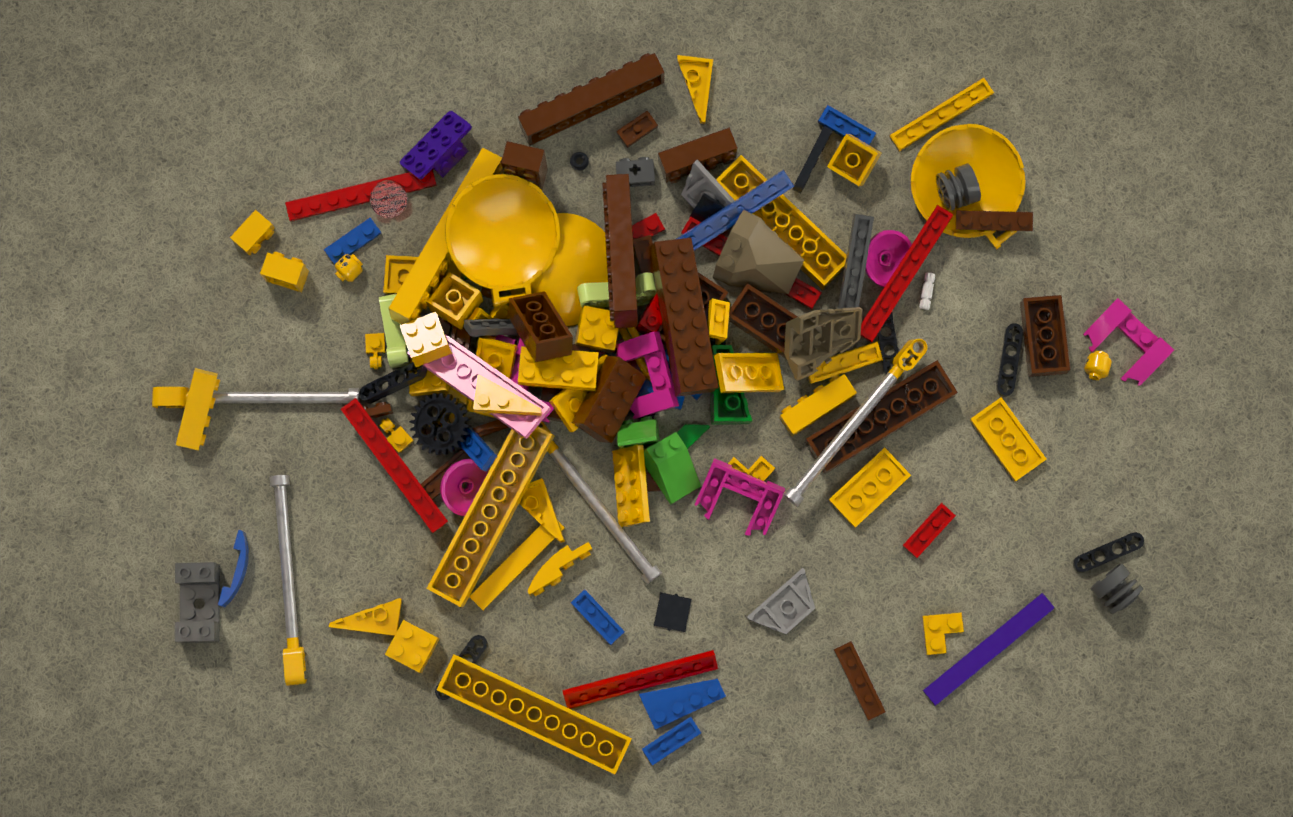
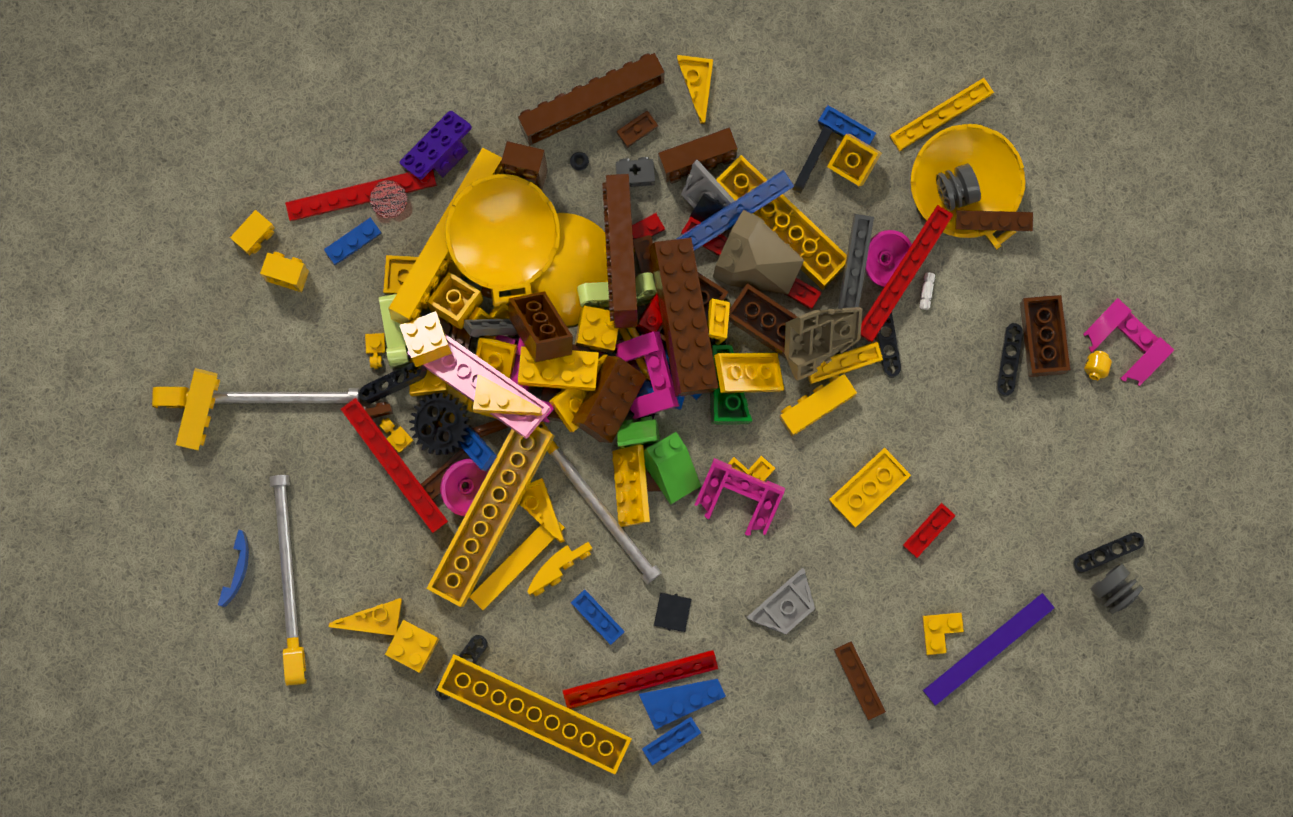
dark grey plate [175,562,220,643] -> none
yellow head [335,254,363,282] -> none
green tile [677,424,710,449] -> none
flat silver piece [783,339,927,507] -> none
reddish brown brick [805,360,958,474] -> none
yellow plate [970,397,1047,482] -> none

